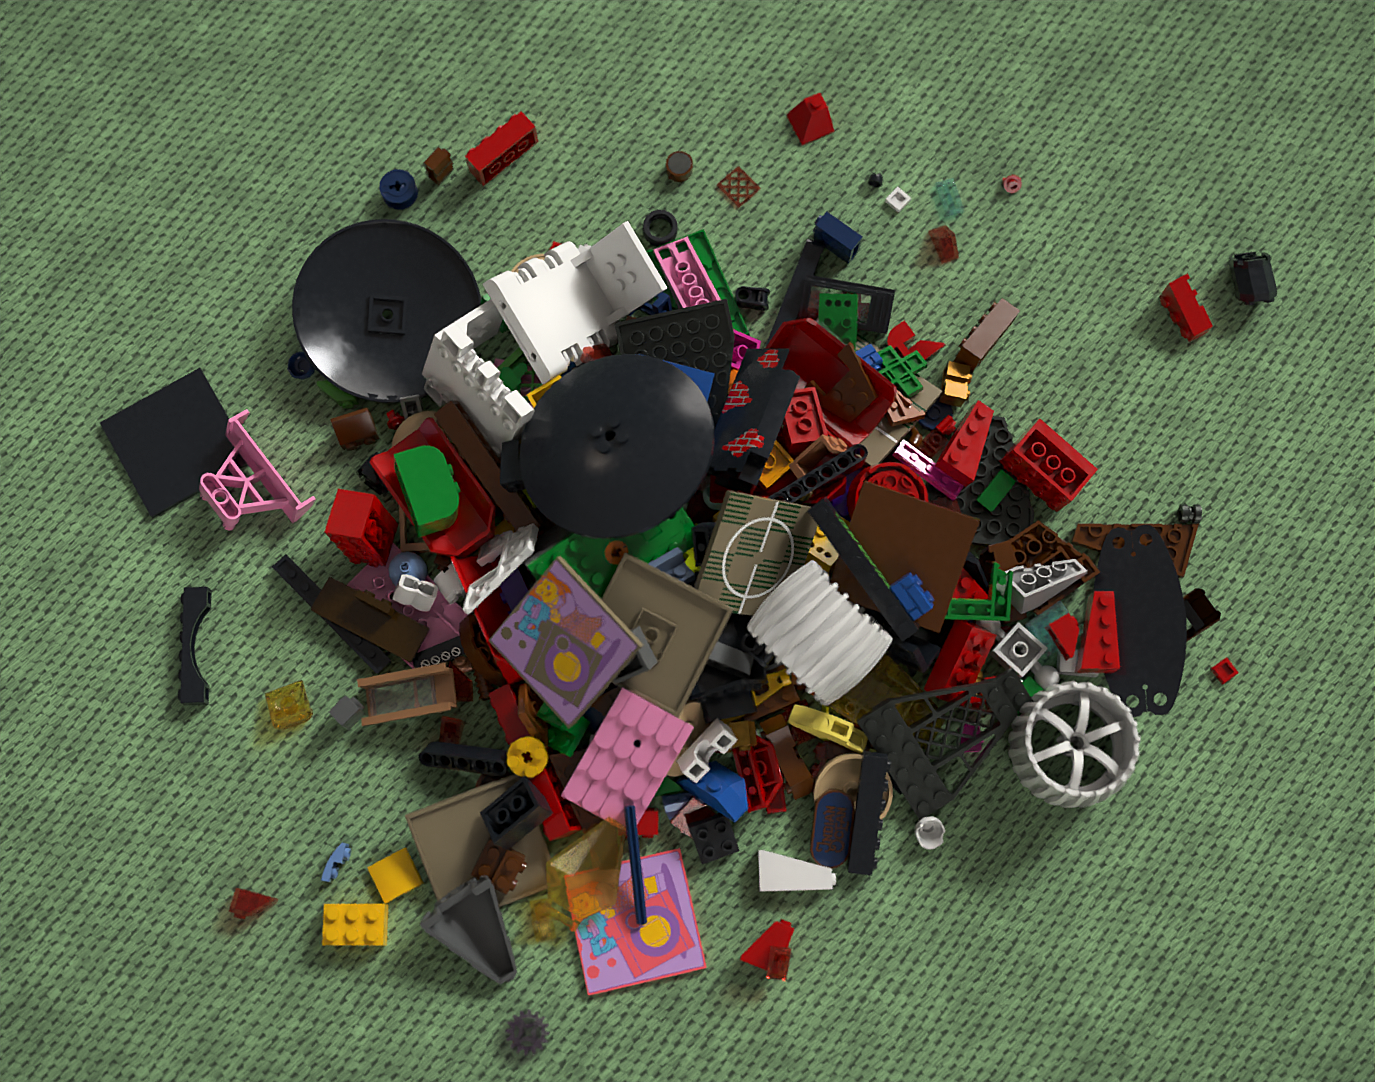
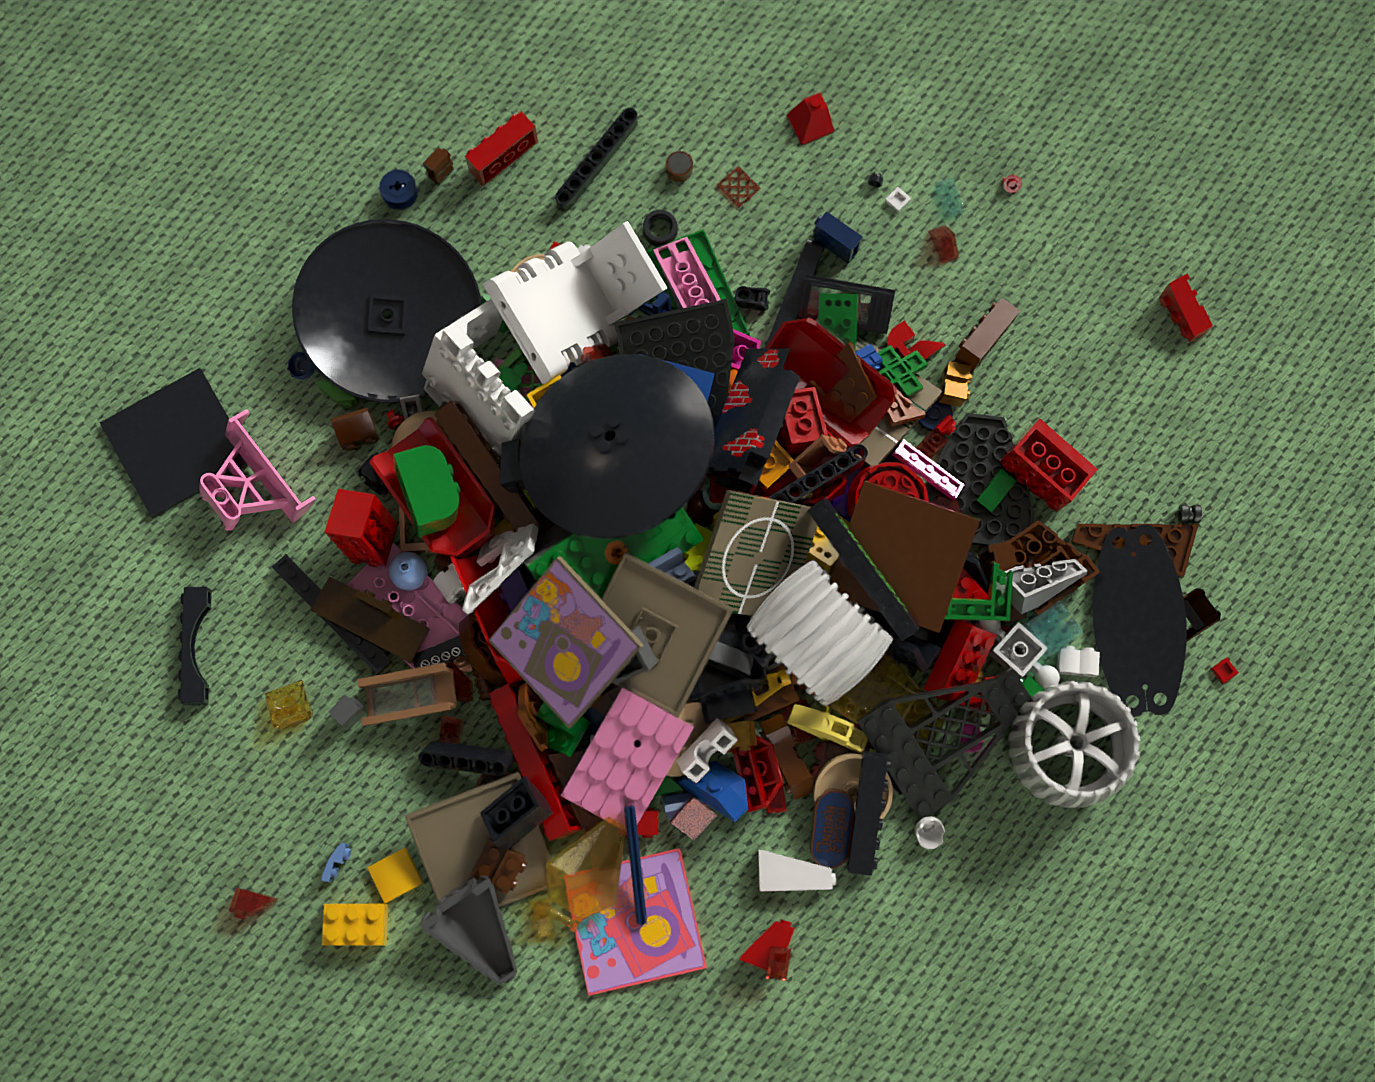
white brick [392,574,439,611] -> none
gear [505,1009,550,1055] -> none
yellow plate [507,736,548,777] -> none
black brick [688,812,740,865] -> none
black brick [691,522,716,567] -> none
blue brick [890,572,934,621] -> none
reddish brown arm [908,426,923,448] -> none
red wedge [934,400,994,487] -> none
red slope [1045,613,1080,661] -> none
red wedge [1075,591,1120,673] -> none
black brick [1229,252,1277,305] -> none
none -> black beam [555,108,638,211]

